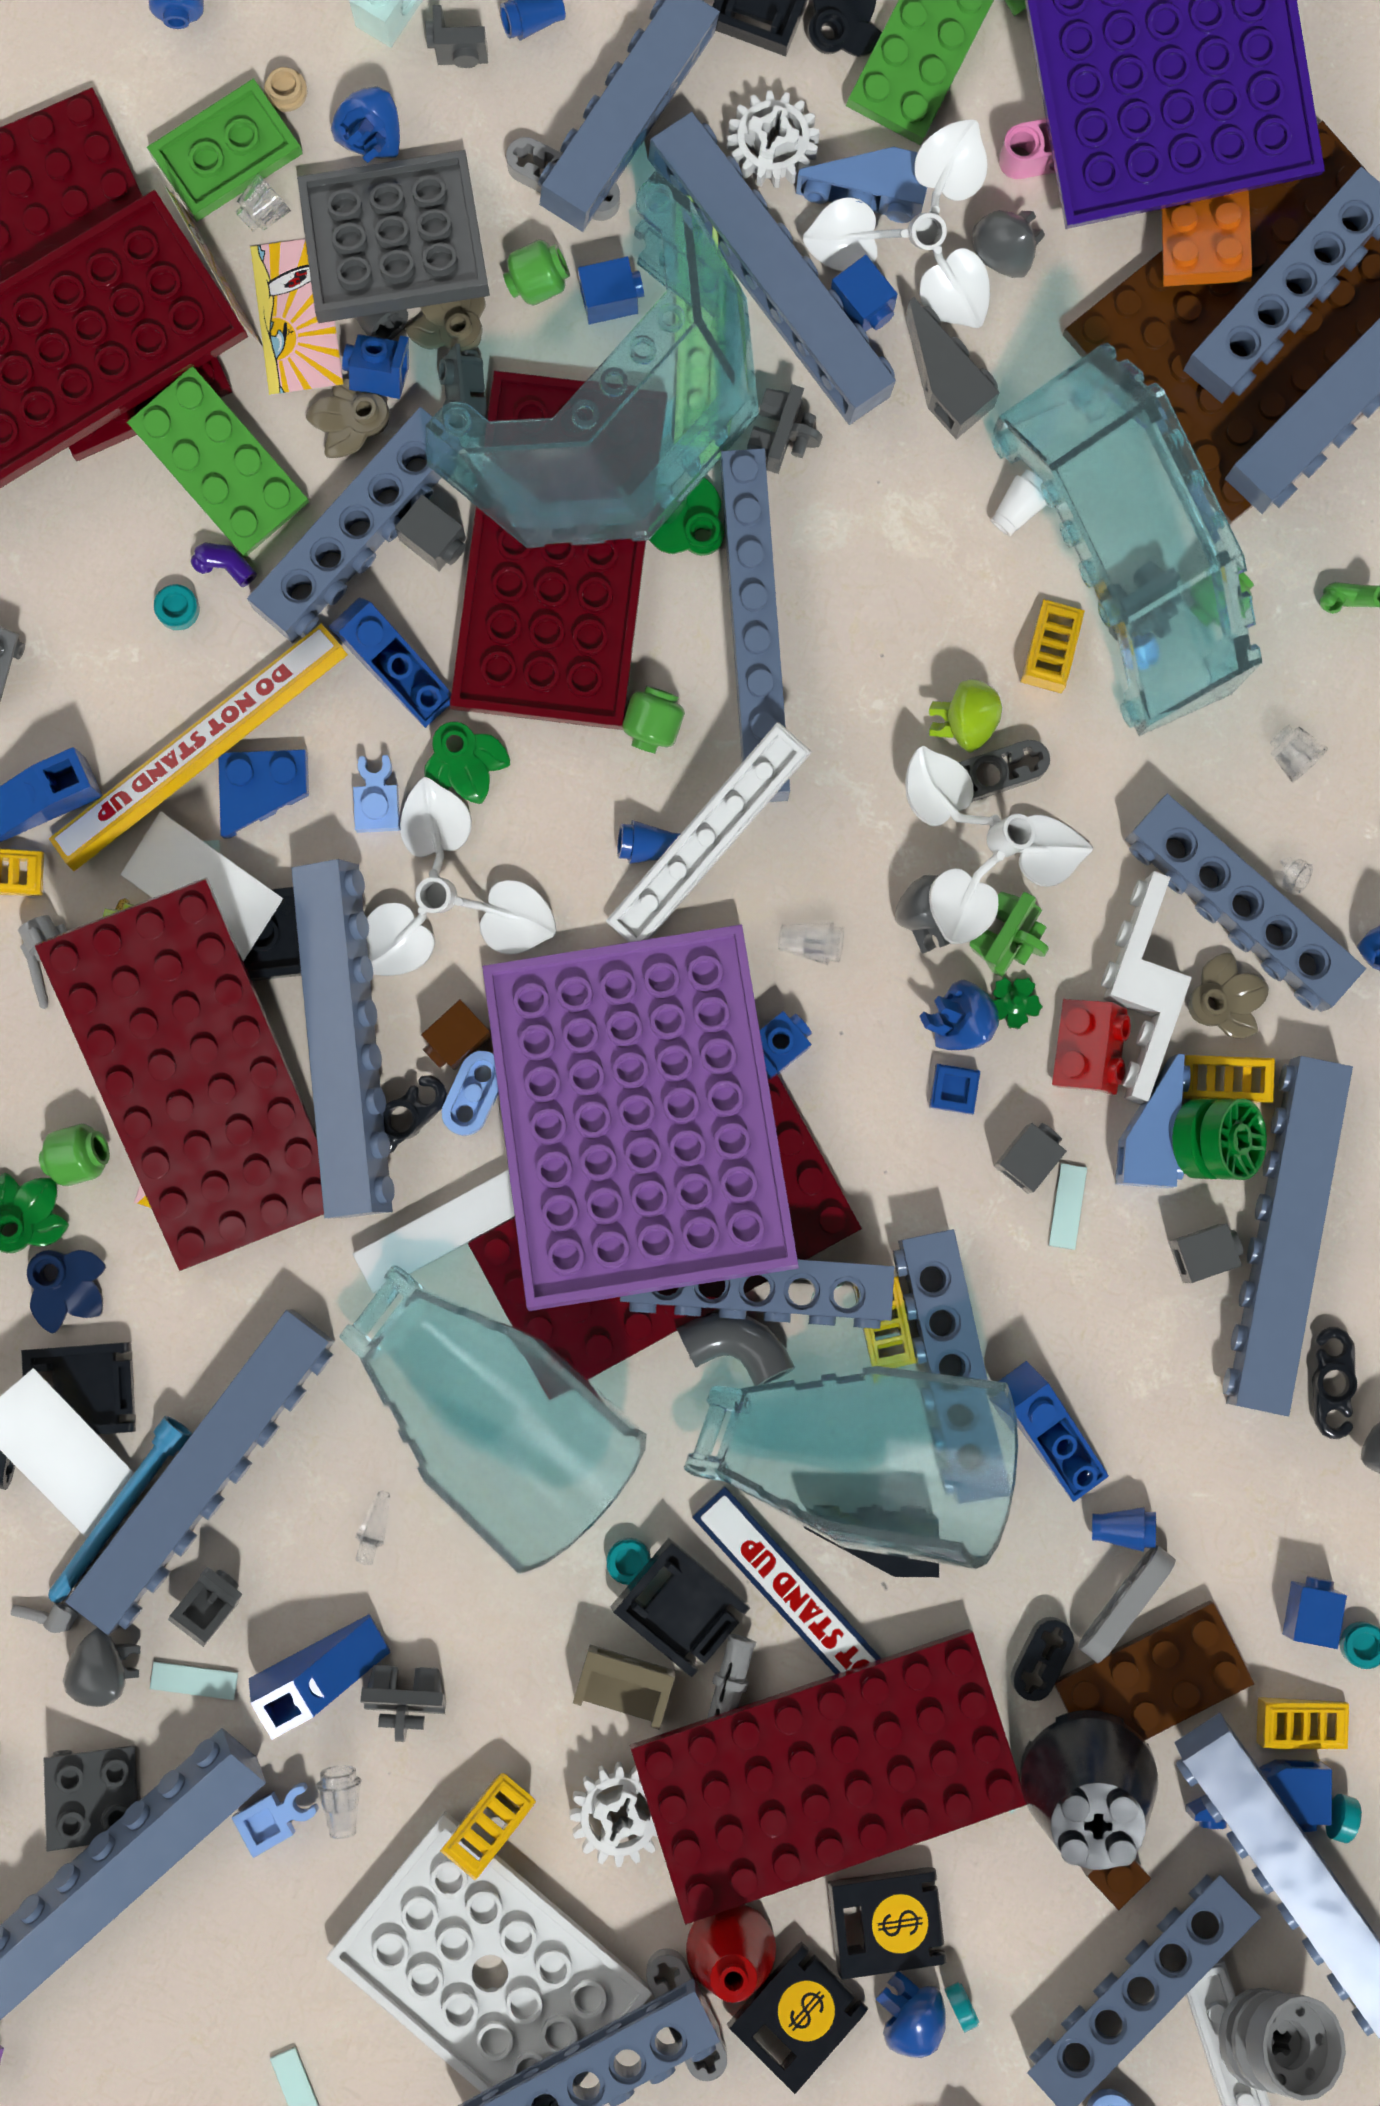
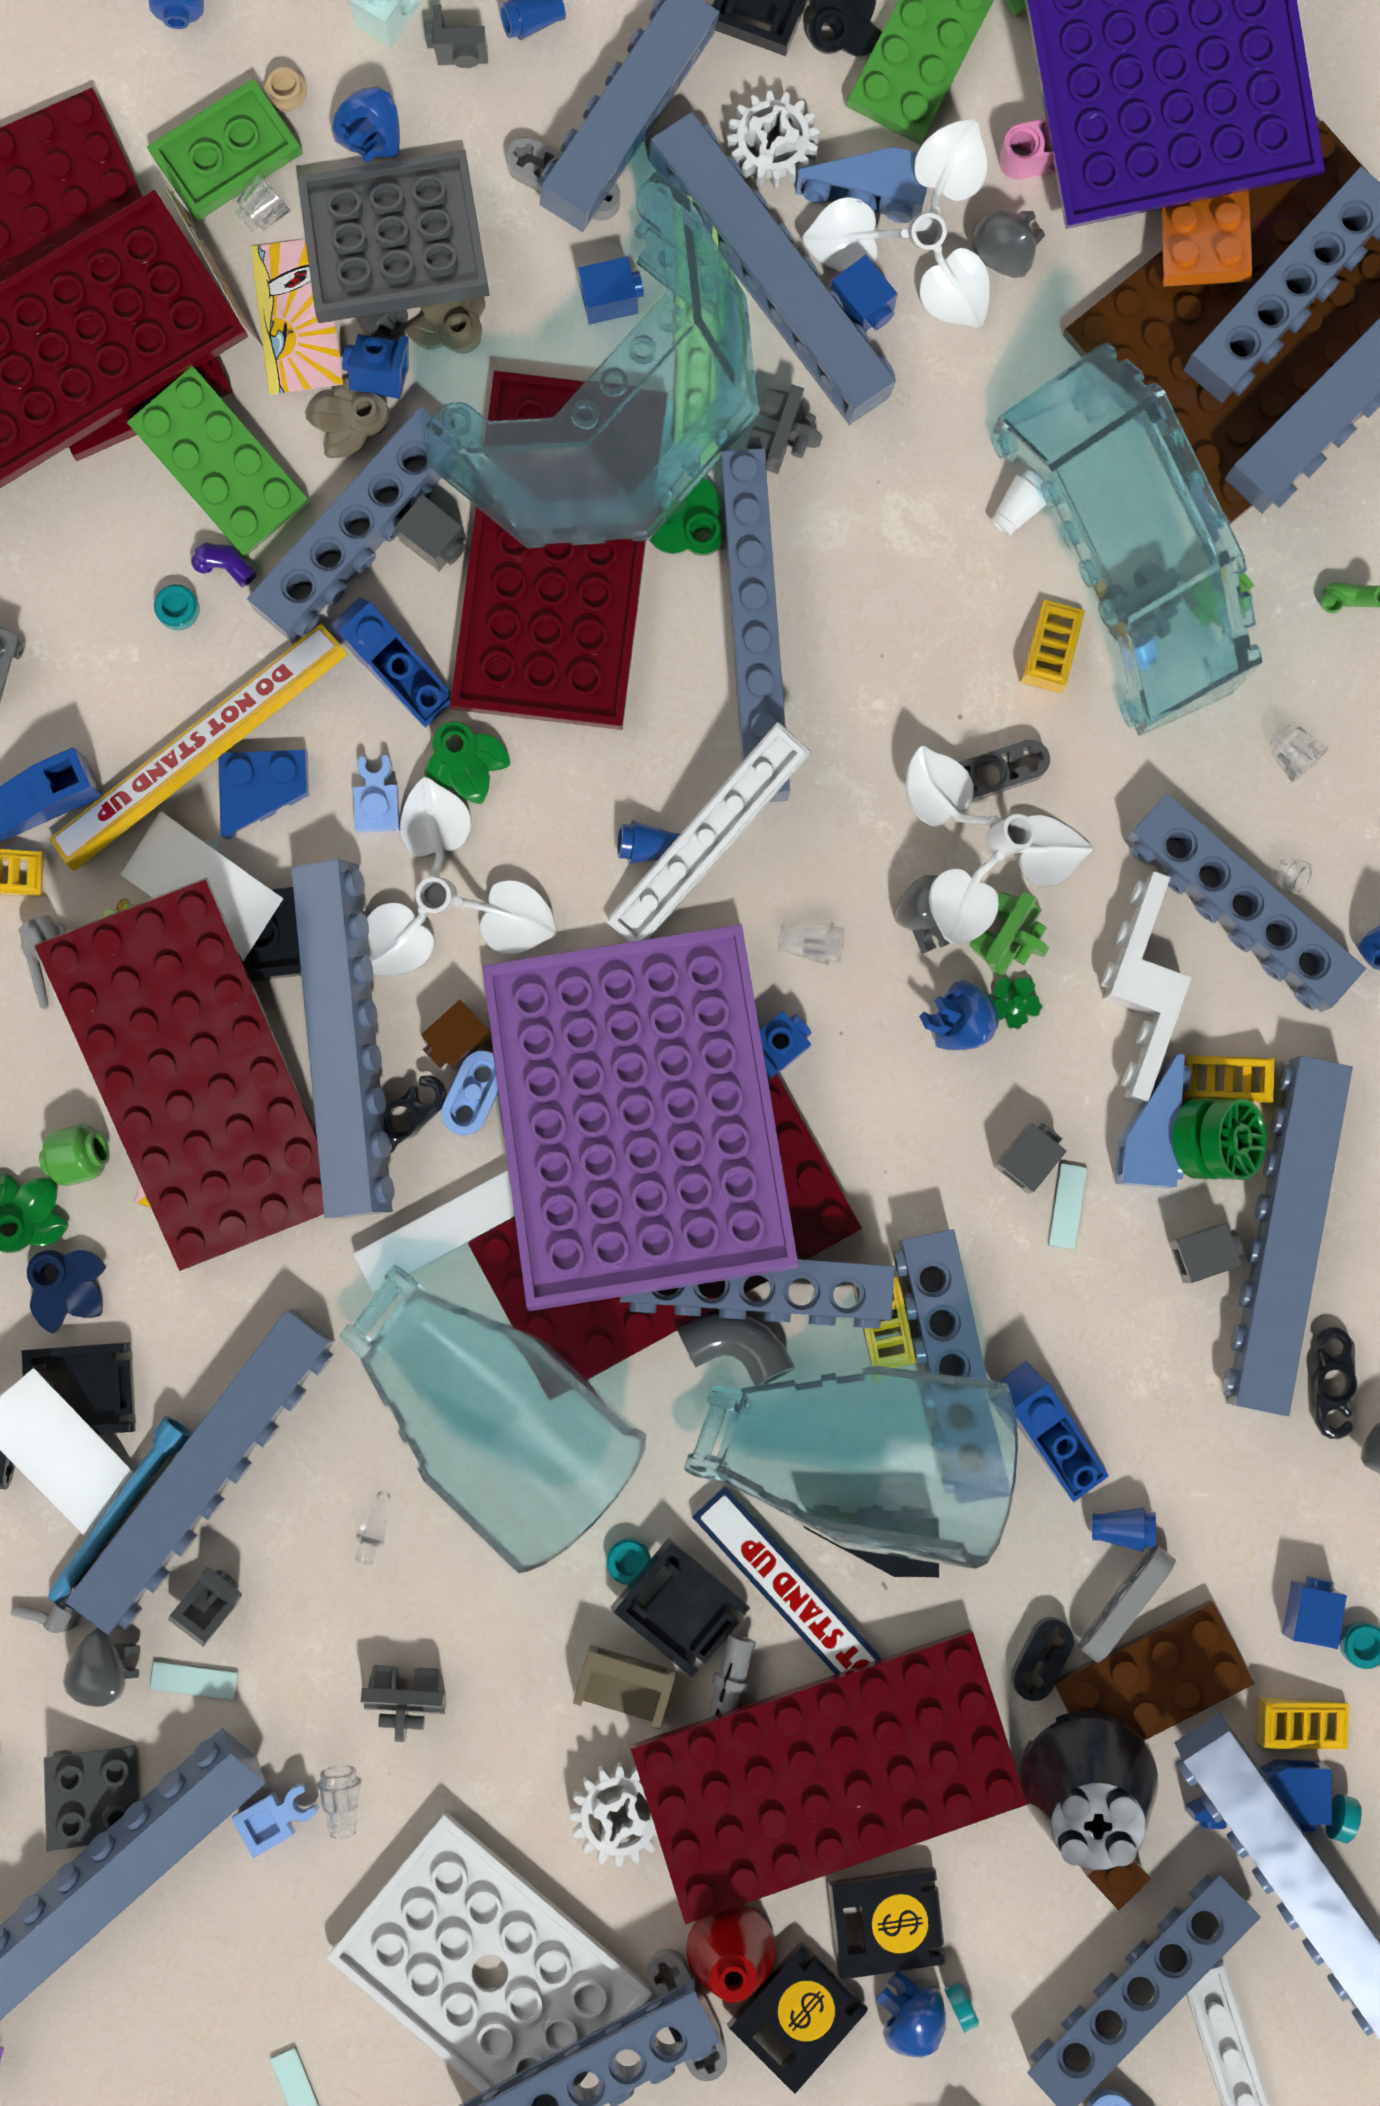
blue slope [249,1614,390,1739] -> none
dark grey hinge [438,343,488,439] -> none
yellow slope [440,1773,536,1880] -> none
bright green head [503,239,570,306] -> none
bright green head [622,686,685,754] -> none
dark grey slope [905,297,1000,439] -> none
lime piece [929,679,1002,753] -> none
blue tile [929,1064,980,1115] -> none
red bracket [1052,999,1131,1095] -> none
dark tan plate [1188,953,1269,1039] -> none
light grey wheel [1218,1988,1346,2101] -> none

